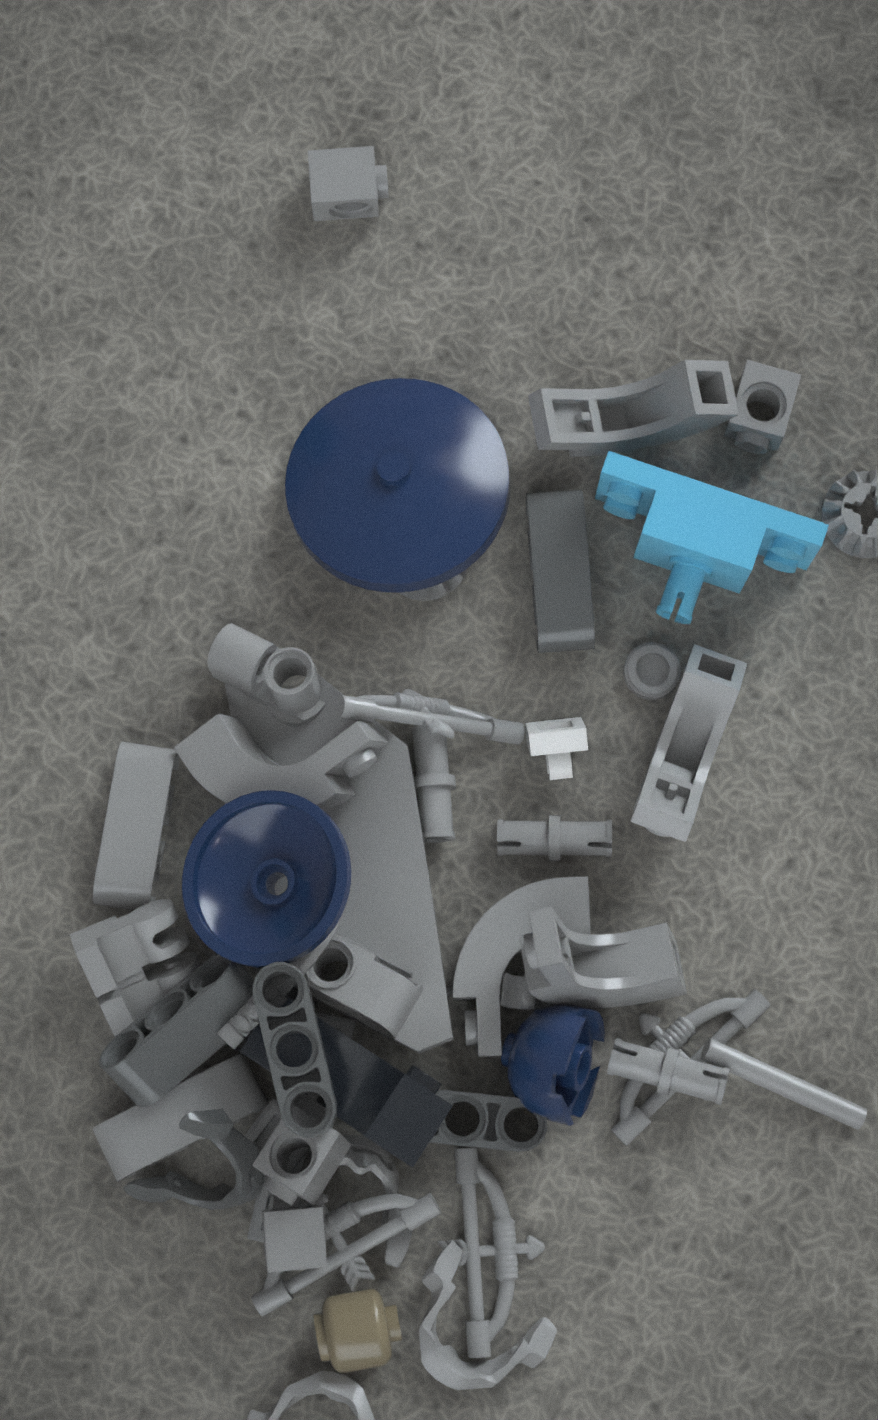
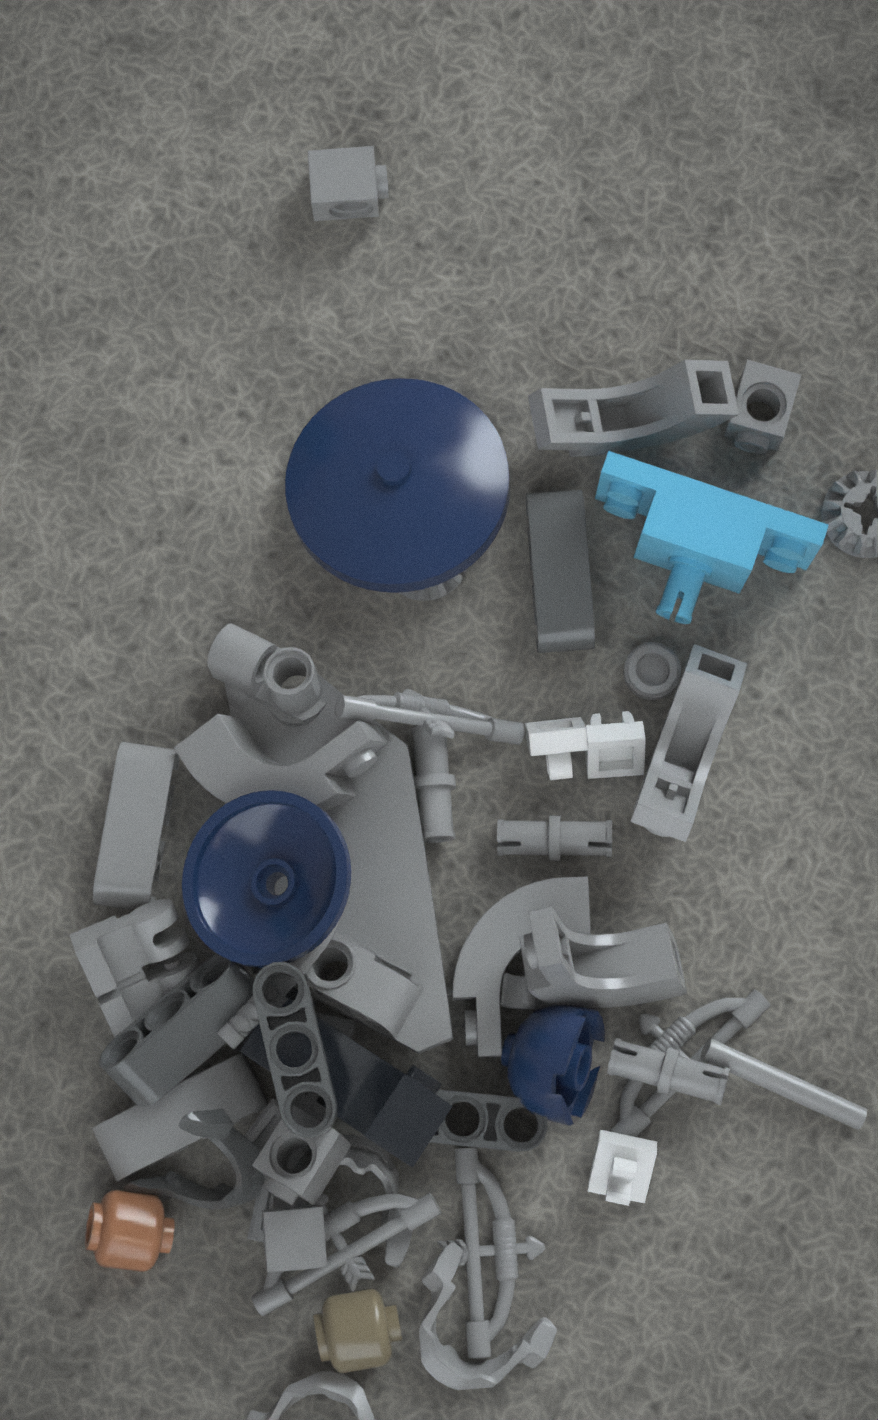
none -> nougat head [85,1190,175,1272]
none -> white tile [586,711,645,779]
none -> white tile [588,1130,657,1206]

